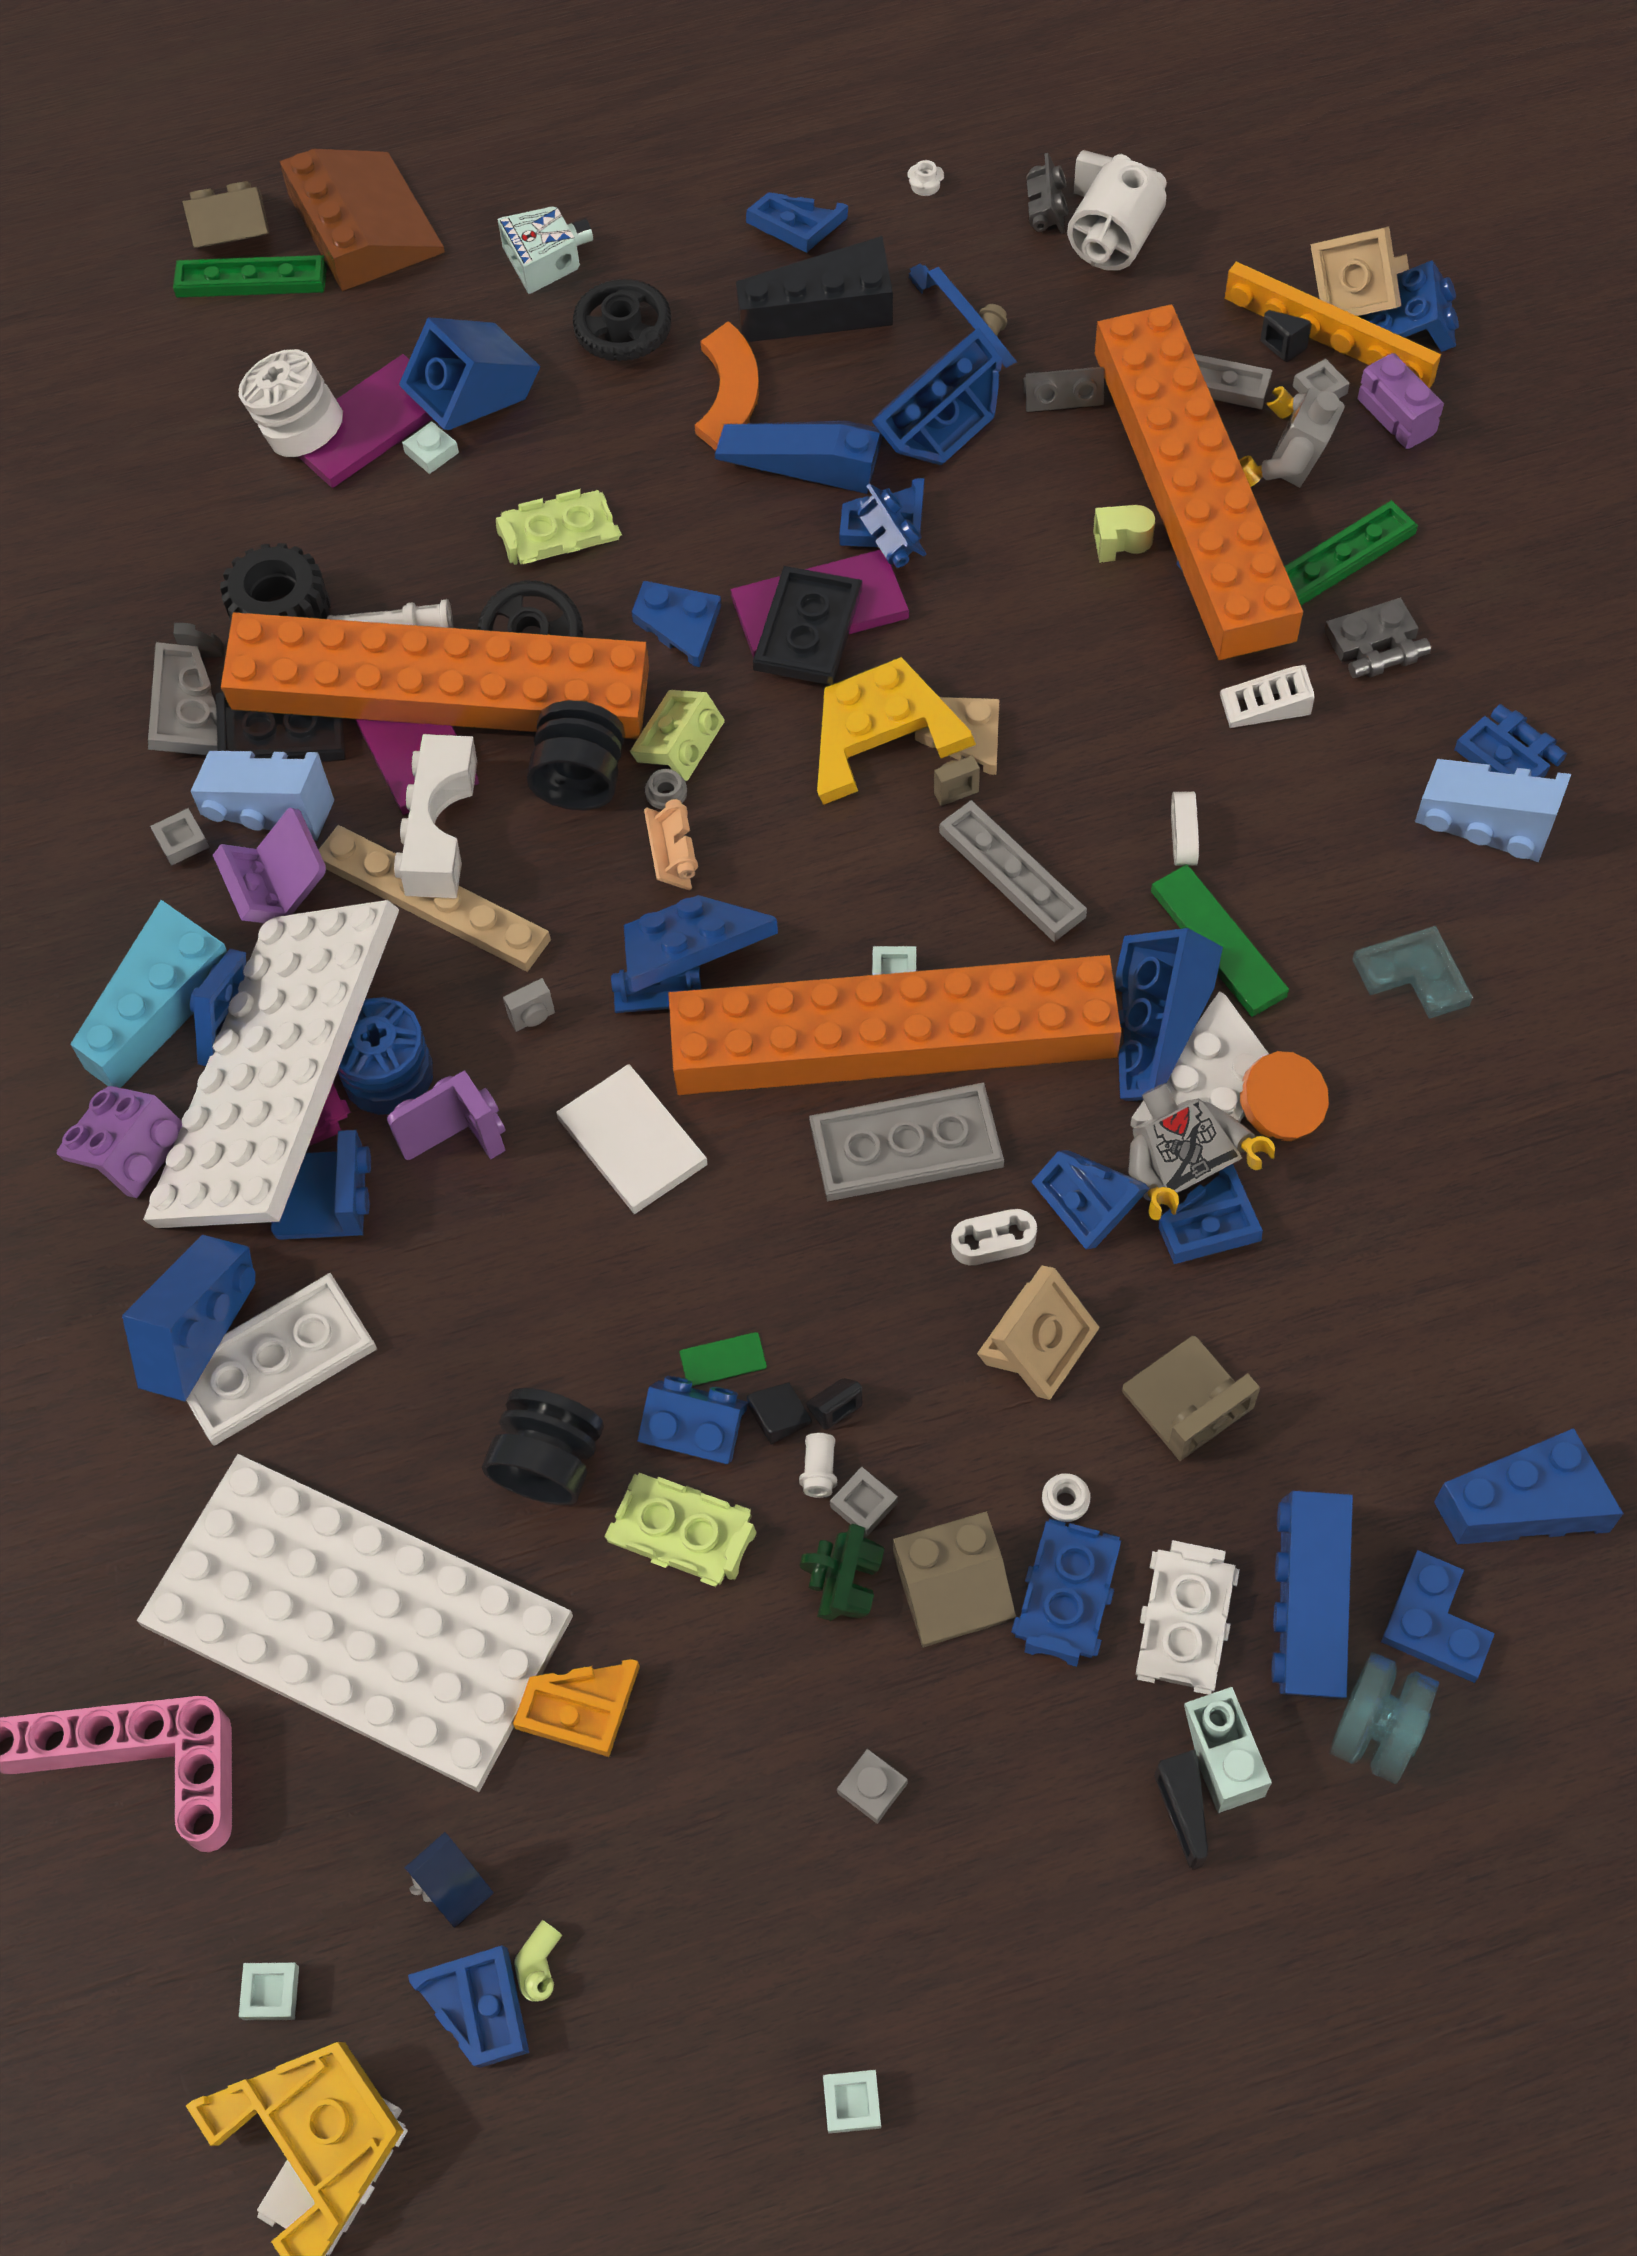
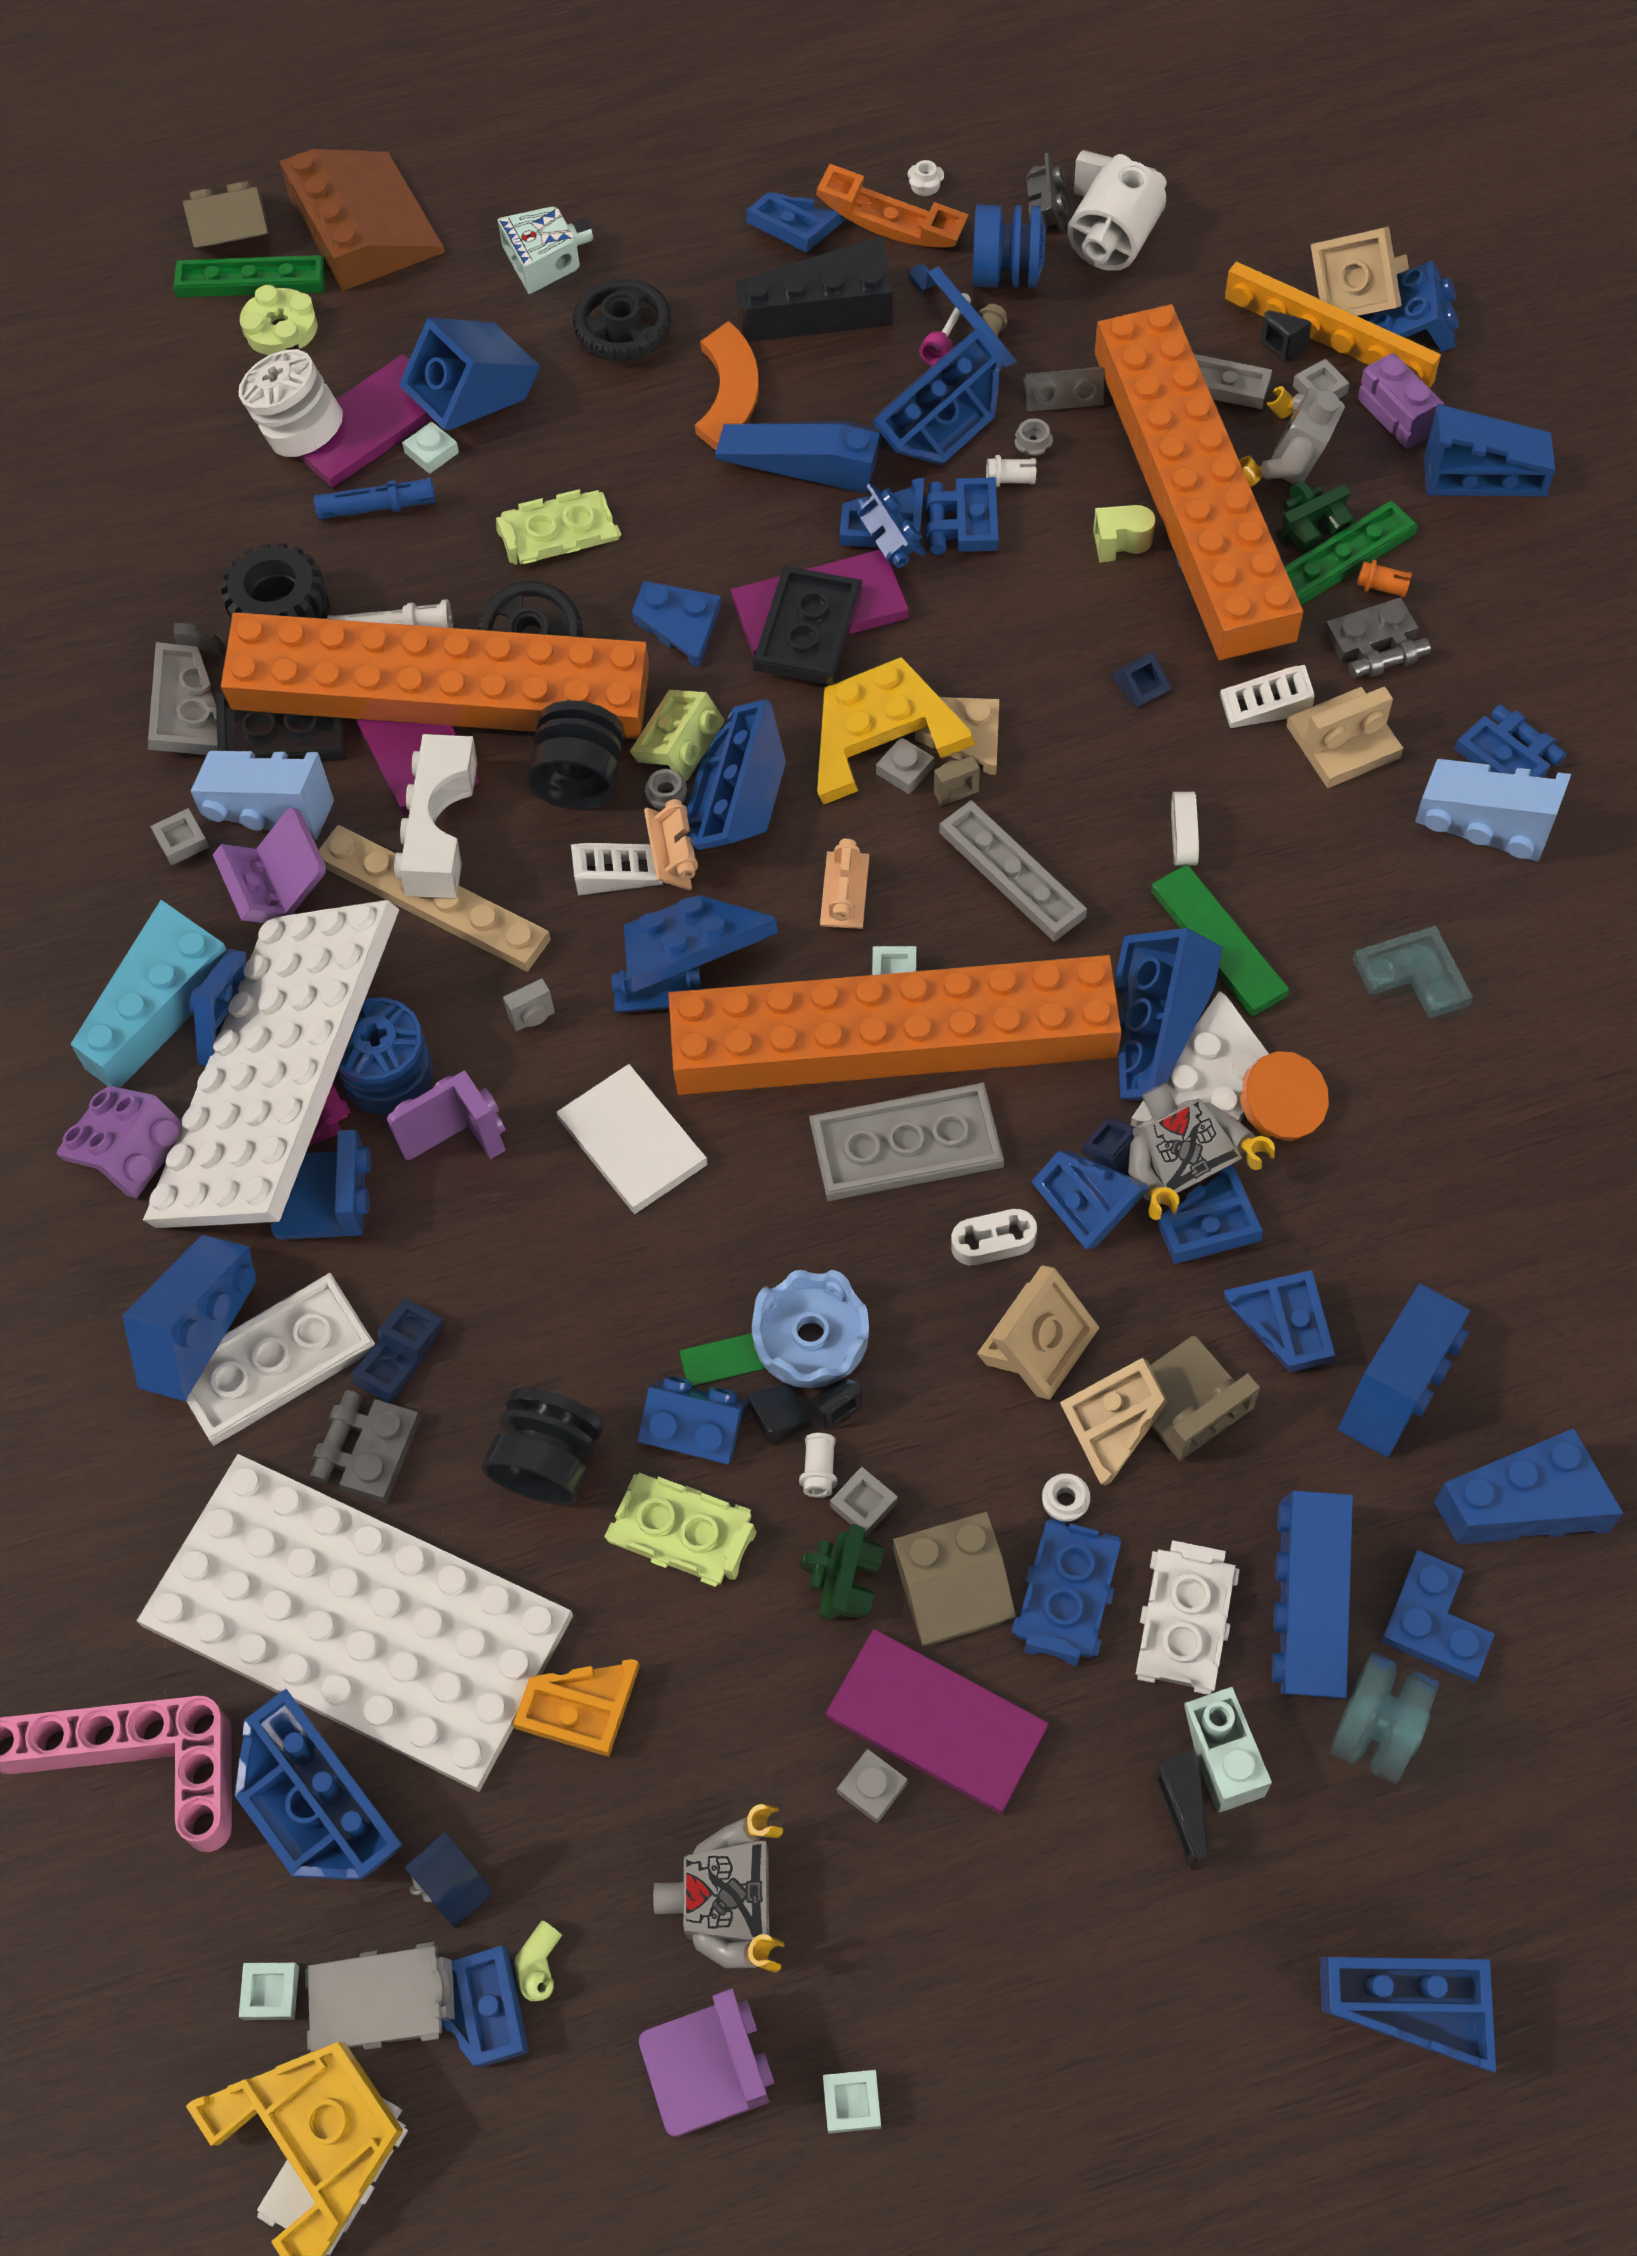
none -> blue wedge [235,1688,403,1880]
none -> yellowish green plate [240,285,318,355]
none -> light grey piece [305,1941,455,2052]
none -> flat silver plate [309,1390,421,1504]
none -> blue pin [314,477,436,520]
none -> dark blue slope [352,1298,443,1404]
none -> white slope [571,843,663,896]
none -> medium lavender bracket [639,1989,775,2137]
none -> torso [653,1804,784,1973]
none -> blue wedge [687,699,786,850]
none -> light blue plate [752,1270,869,1389]
none -> orange slope [816,164,969,247]
none -> light nougat hinge [820,839,870,929]
none -> magenta tile [825,1629,1049,1815]
none -> light grey plate [876,737,934,795]
none -> dark pink hinge [919,293,971,366]
none -> blue plate [925,477,999,555]
none -> blue wheel [973,204,1046,288]
none -> white pin [986,455,1036,487]
none -> light grey plate [1014,419,1053,456]
none -> tan wing [1060,1358,1168,1486]
none -> dark blue slope [1081,1117,1135,1176]
none -> dark blue slope [1111,652,1172,707]
none -> blue wing [1224,1270,1336,1372]
none -> dark green hips [1275,482,1354,553]
none -> tan bracket [1286,686,1404,789]
none -> blue wedge [1319,1957,1496,2073]
none -> blue wedge [1337,1283,1471,1458]
none -> orange pin [1357,559,1412,598]
none -> blue wedge [1424,404,1555,496]

